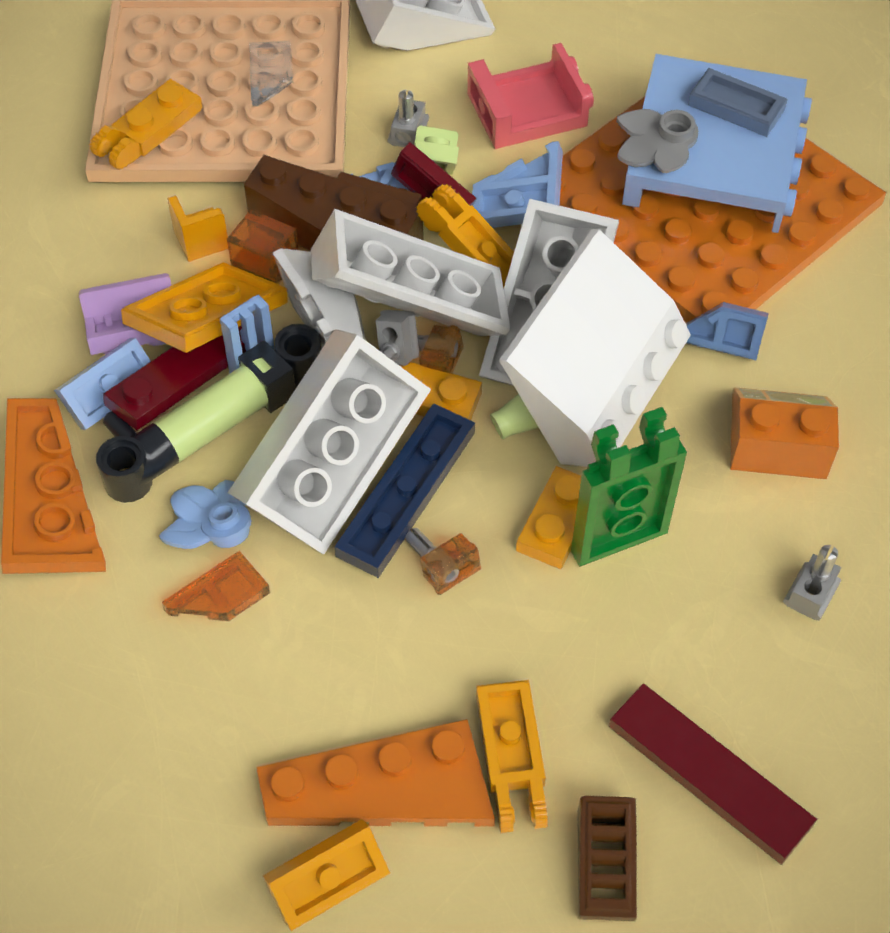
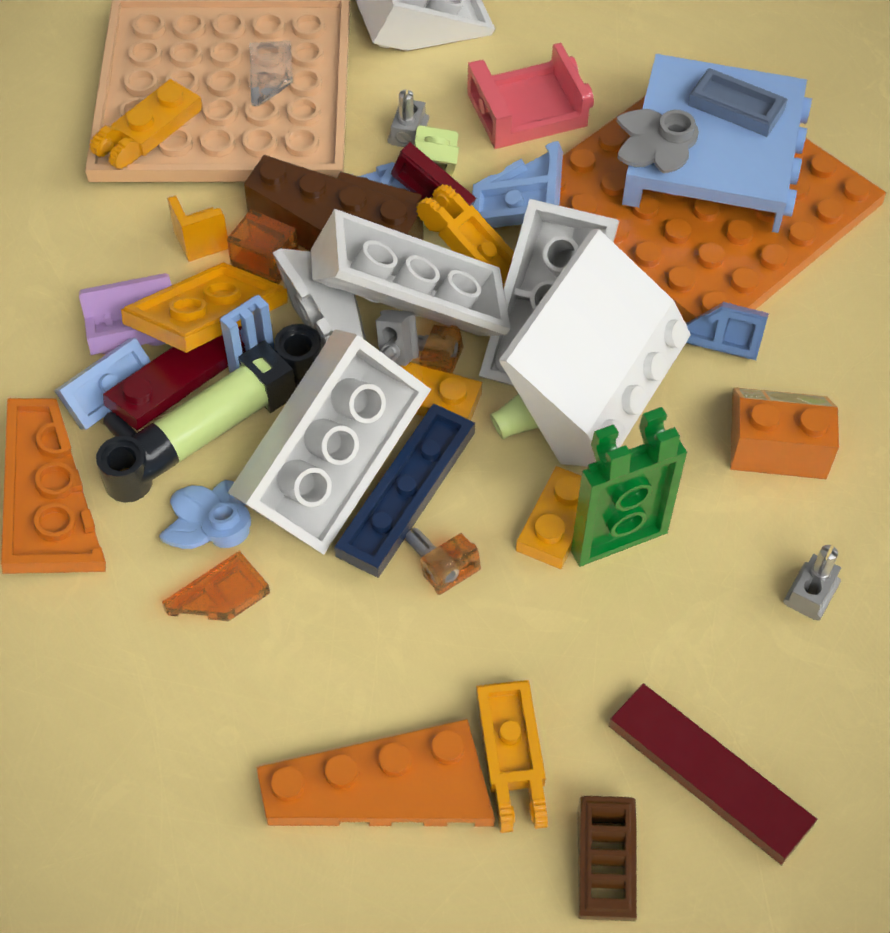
light orange plate [263,819,390,931] -> none

